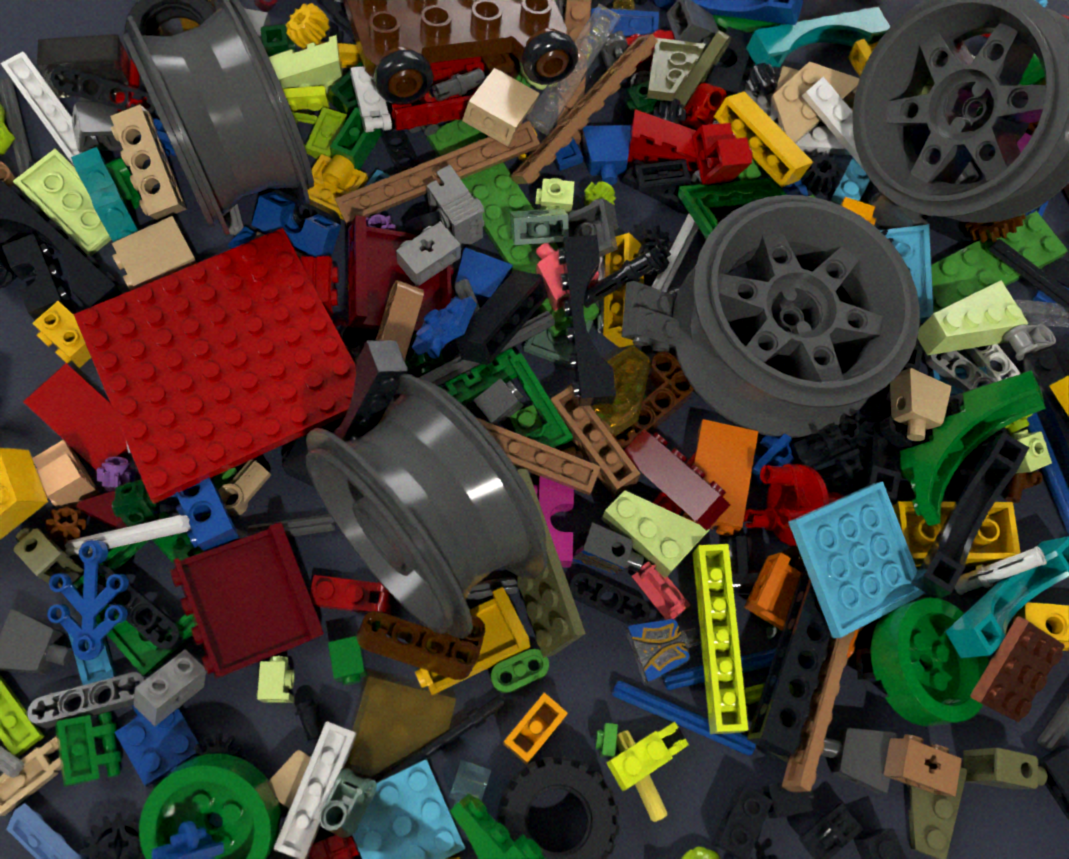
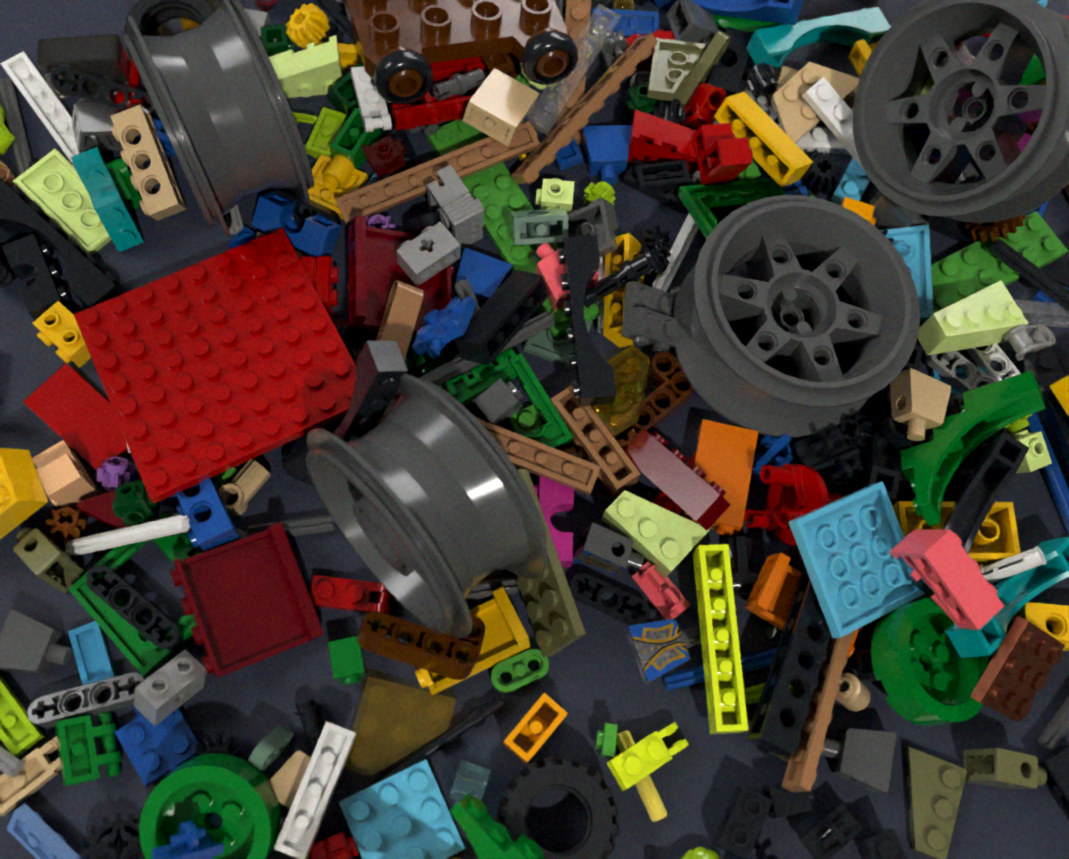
blue plant [47,540,129,661] -> none
tan panel [112,216,197,291] -> none
yellowish green brick [257,656,294,703] -> none
neon yellow hinge [283,86,329,112] -> none
sand green piece [319,768,377,838] -> none
blue axle [612,681,756,755] -> none
medium nougat brick [883,734,962,796] -> none
reddish brown arm [1005,470,1042,503] -> none
none -> sand green beam [248,724,294,771]
none -> clear red brick [361,135,406,180]
none -> tan brick [835,673,871,711]
none -> coral wedge [889,530,1004,630]

